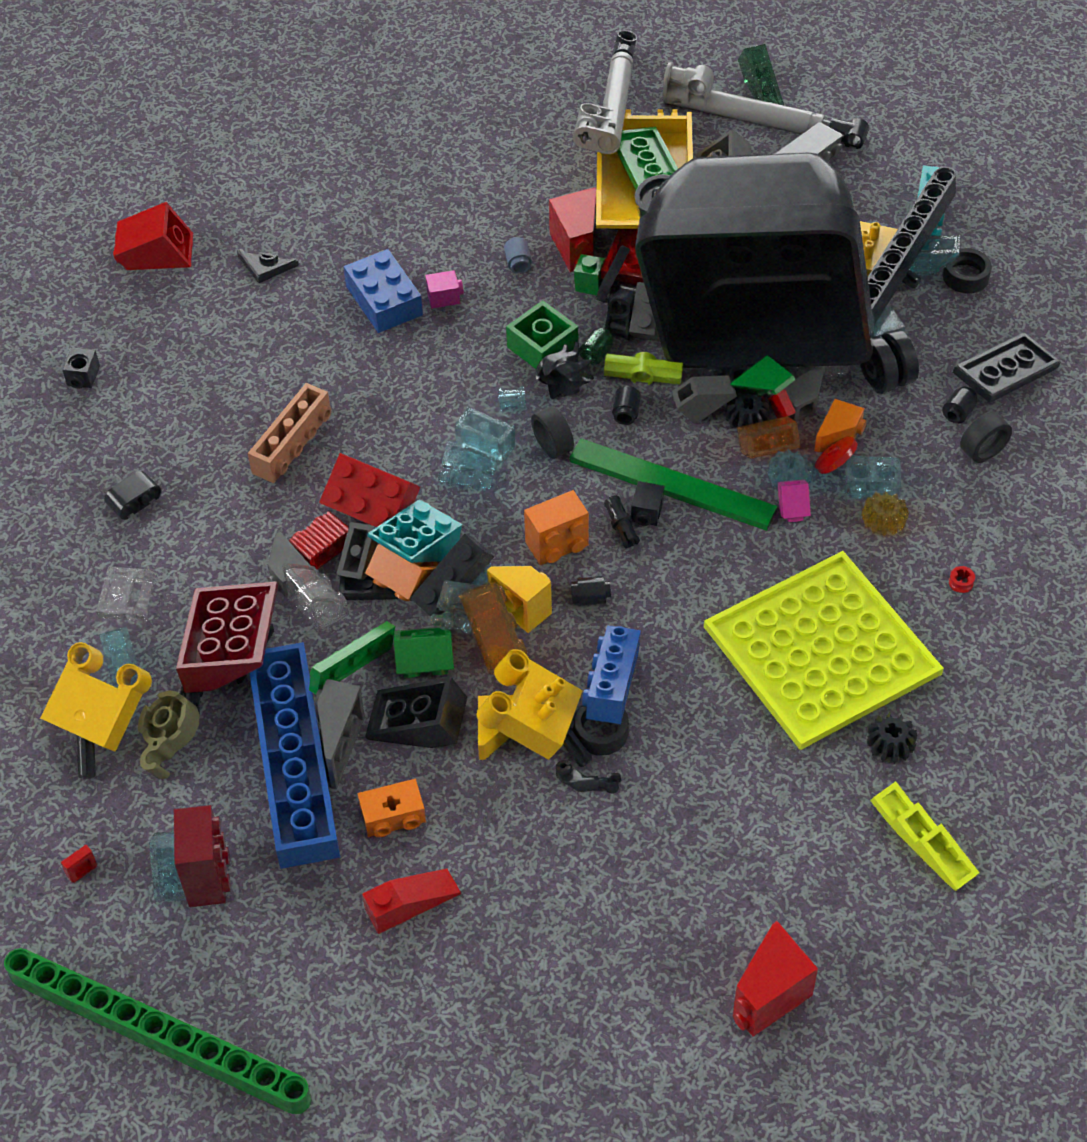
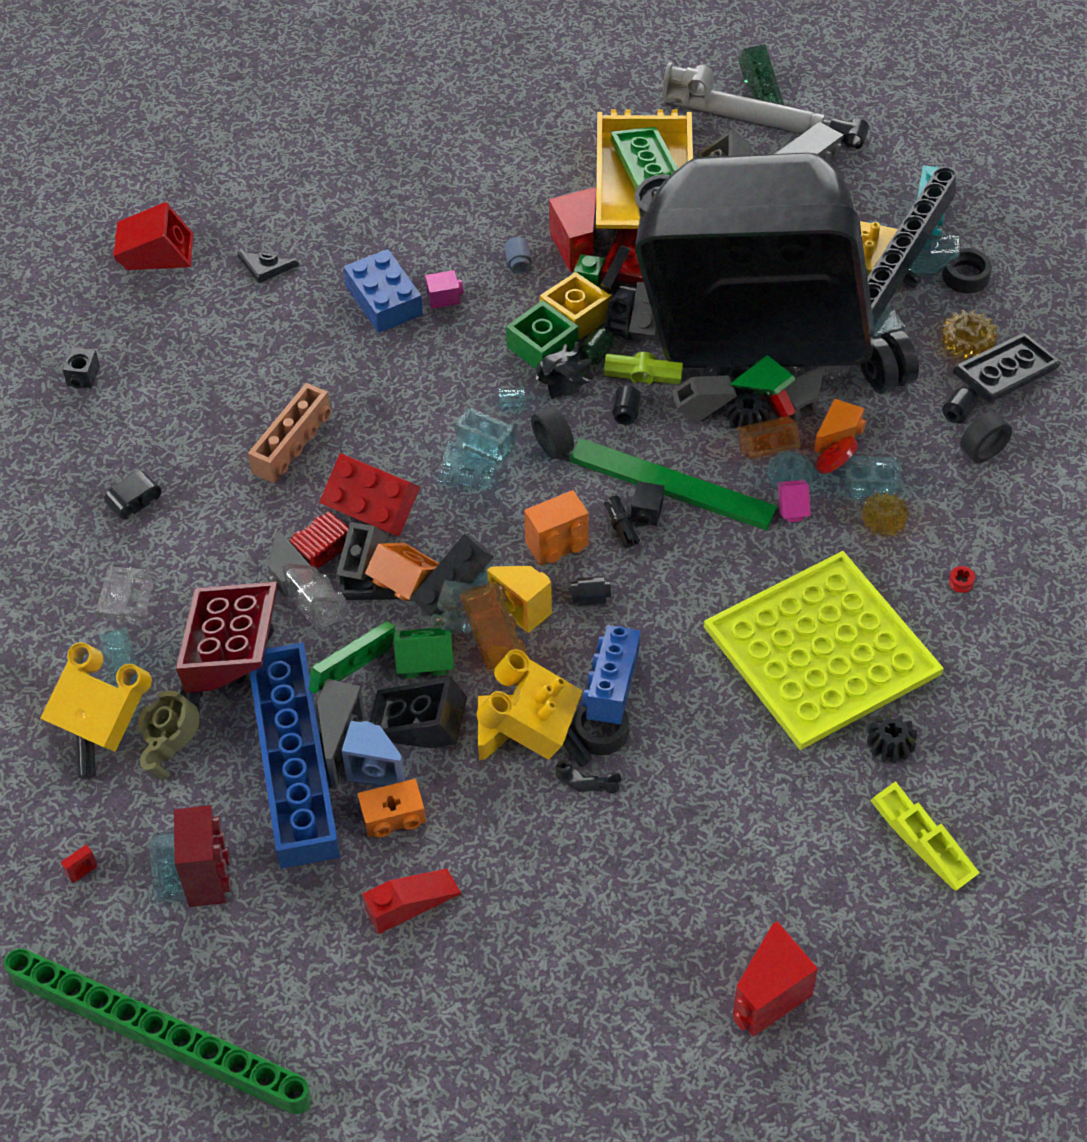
teal slope [368,499,462,563] -> none
light grey piece [573,30,637,154] -> none
none -> medium blue slope [342,721,405,787]
none -> yellow brick [540,272,611,340]
none -> clear yellow gear [941,309,998,358]

